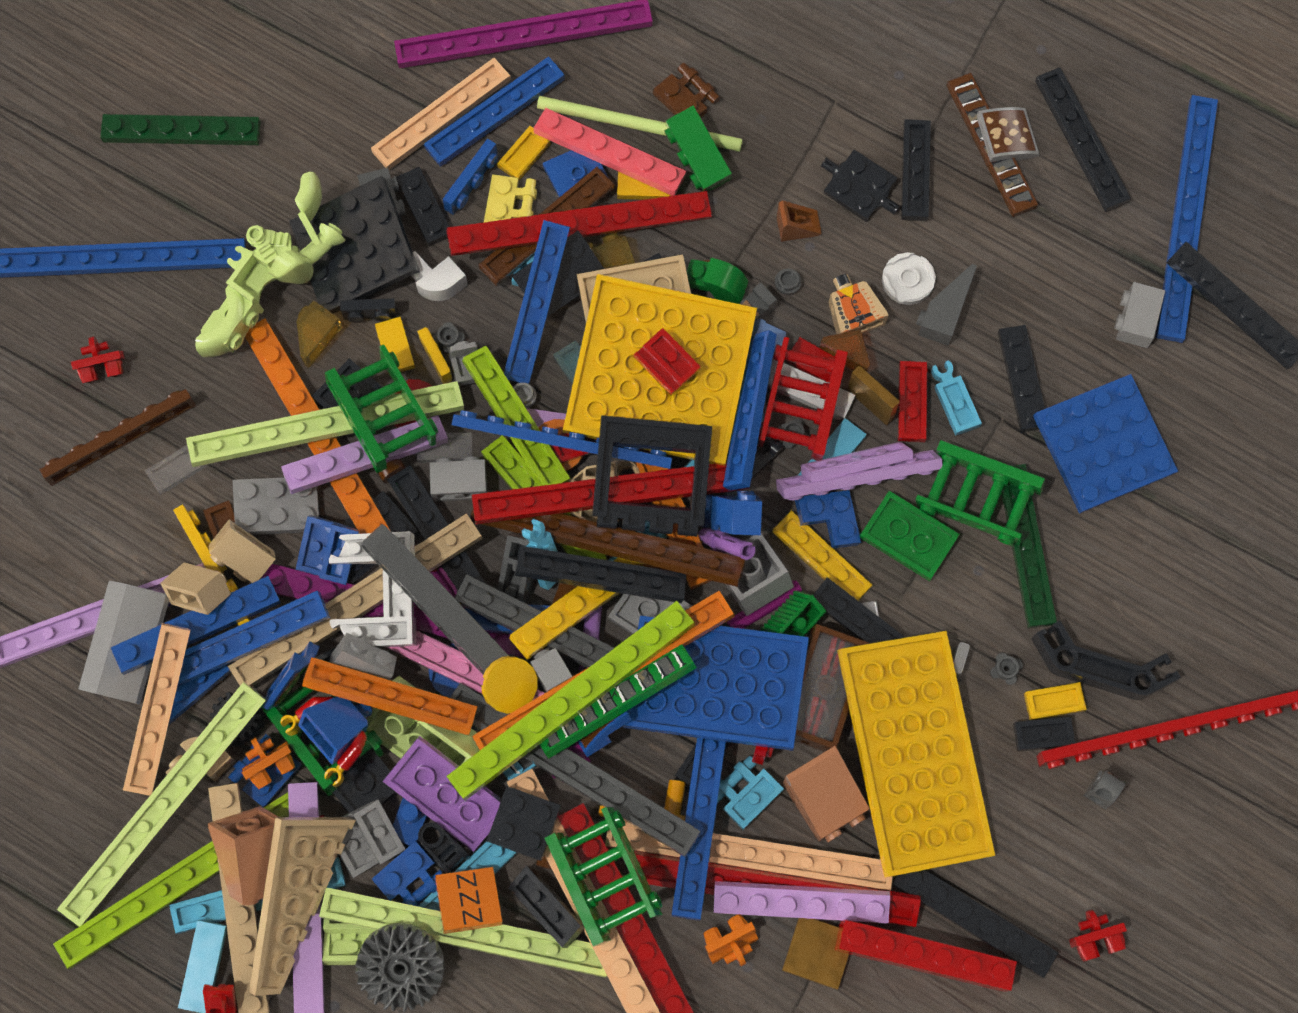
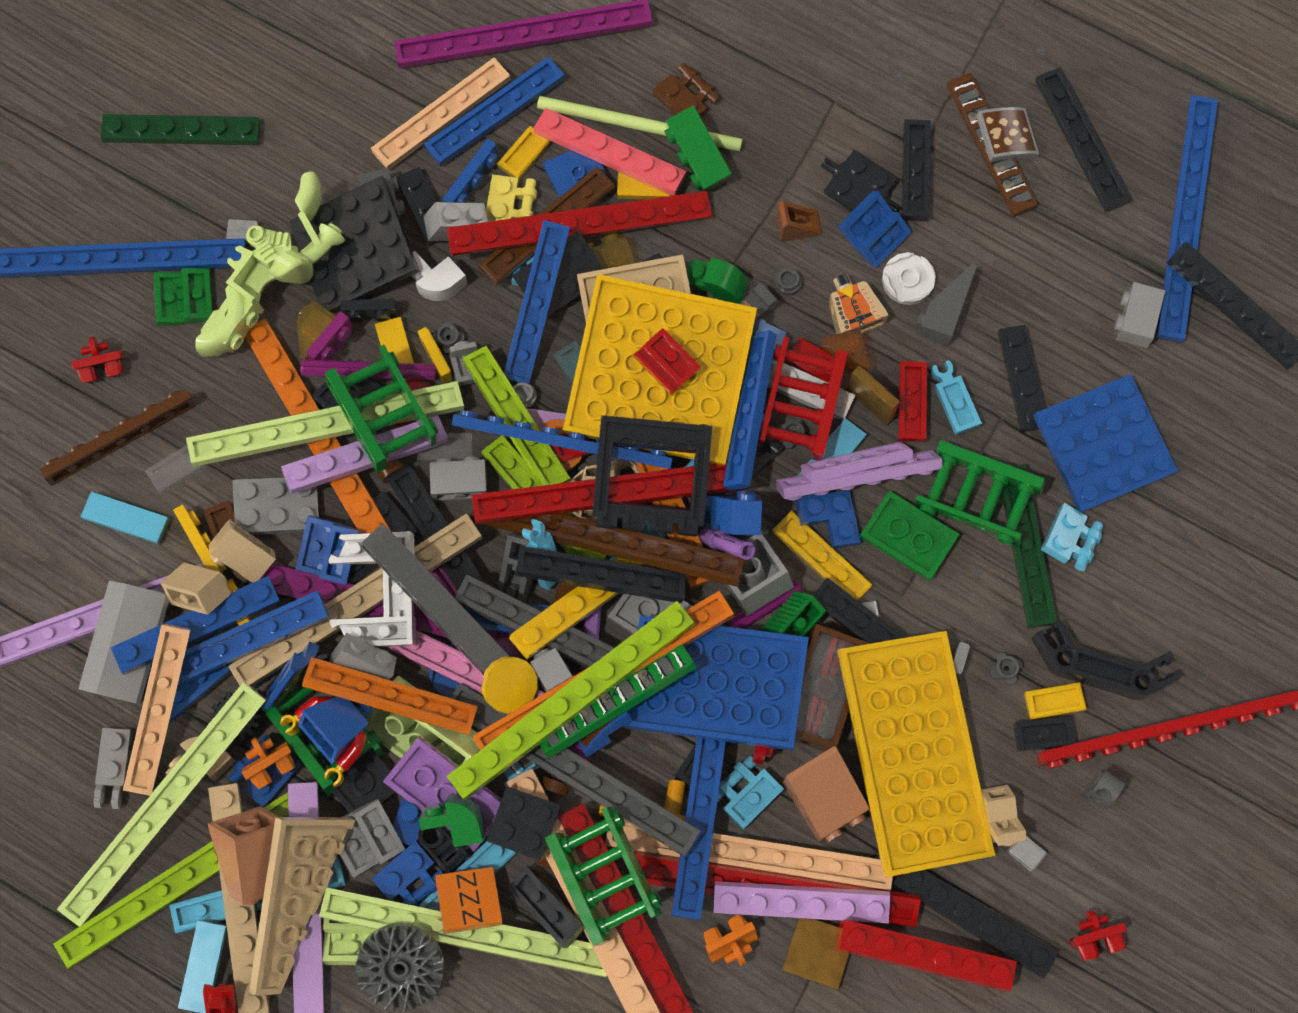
none -> medium azure tile [81,492,170,545]
none -> light grey hinge [93,728,133,809]
none -> green slope [153,268,212,326]
none -> flat silver piece [226,219,259,244]
none -> magenta axle [300,360,436,380]
none -> magenta plate [306,311,354,360]
none -> green brick [419,794,486,847]
none -> light grey brick [424,202,488,241]
none -> reddish brown tile [541,776,571,796]
none -> blue slope [837,191,912,268]
none -> tan brick [981,785,1027,846]
none -> flat silver piece [1007,836,1047,872]
none -> medium azure plate [1041,503,1104,571]

